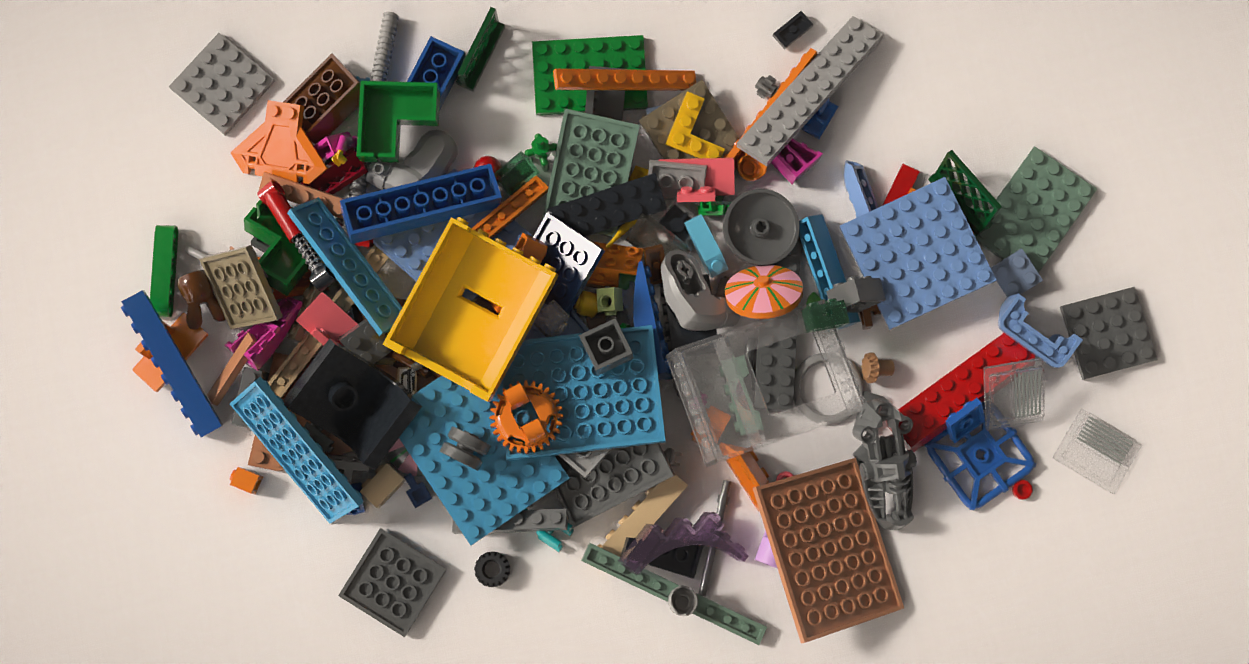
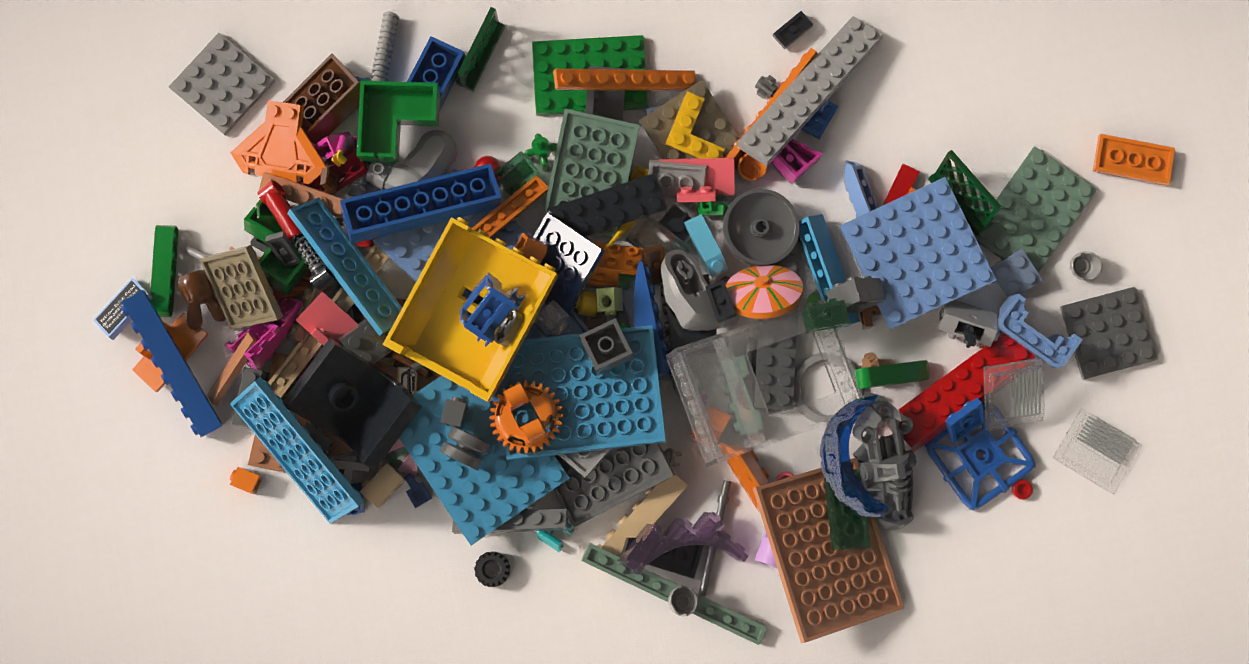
dark grey plate [338,528,447,637] -> none
none -> black tile [93,278,153,340]
none -> dark grey plate [265,231,303,267]
none -> reddish brown tile [320,167,339,194]
none -> dark grey brick [440,396,469,430]
none -> blue animal [459,273,526,347]
none -> dark grey beam [495,309,523,347]
none -> black plate [705,280,737,323]
none -> clear blue windscreen [820,395,888,517]
none -> clear green plate [823,469,871,550]
none -> green beam [854,360,931,389]
none -> light grey piece [938,300,1000,348]
none -> light grey hair [1070,251,1102,280]
none -> orange plate [1093,134,1175,186]

